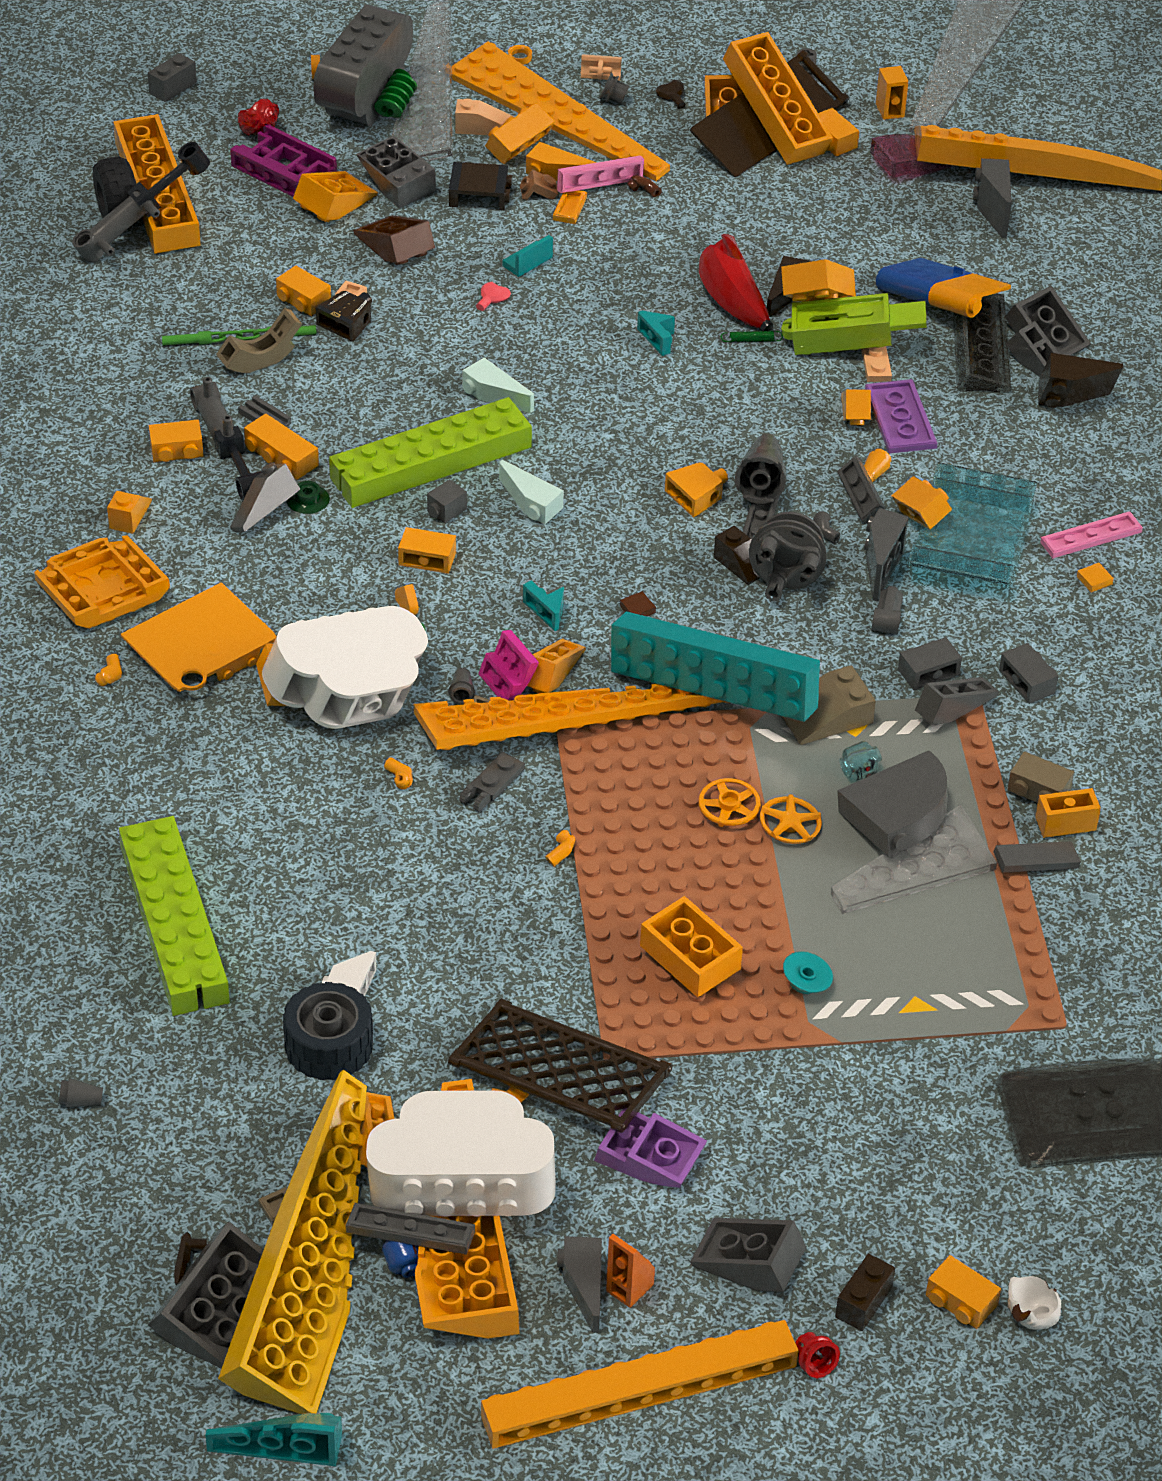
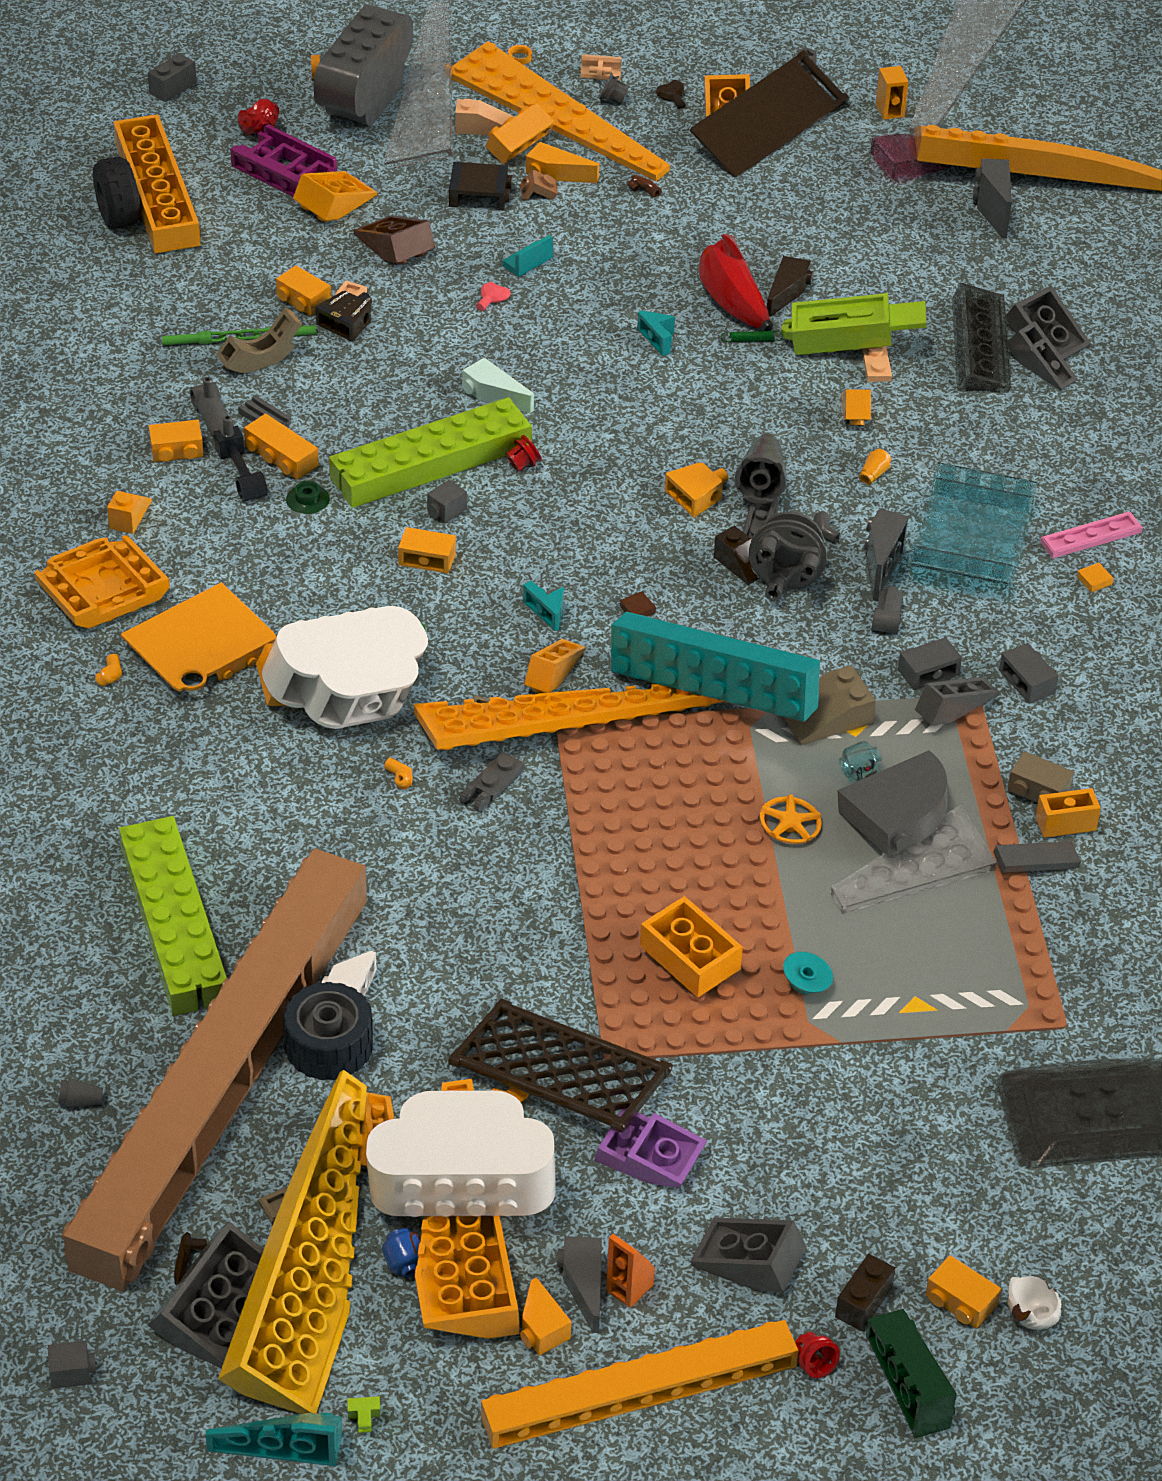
dark grey piece [72,142,210,263] -> none
slope [230,462,300,532] -> none
dark grey tile [346,1203,475,1255] -> none
flat silver slope [357,135,436,208] -> none
green piece [374,69,417,118] -> none
light orange tile [395,584,419,615] -> none
dark grey cone [448,668,475,705] -> none
dark pink slope [478,630,539,701] -> none
light aqua slope [499,460,564,524] -> none
light orange arm [545,830,576,867] -> none
light orange tile [553,190,587,224] -> none
bright pink tile [557,156,644,193] -> none
light orange wheel [698,778,761,827] -> none
light orange brick [723,32,833,165] -> none
light orange brick [781,259,856,302] -> none
light orange brick [818,108,859,156] -> none
dark grey tile [837,456,886,524] -> none
medium lavender tile [865,379,937,454] -> none
door [876,258,1011,318] -> none
light orange brick [891,476,952,530] -> none
dark brown slope [1038,353,1123,408] -> none
none -> dark grey brick [48,1341,96,1389]
none -> medium nougat piece [62,848,367,1292]
none -> lime tile [347,1396,380,1433]
none -> red piece [505,435,542,471]
none -> light orange slope [520,1277,572,1356]
none -> dark green wedge [866,1309,957,1438]

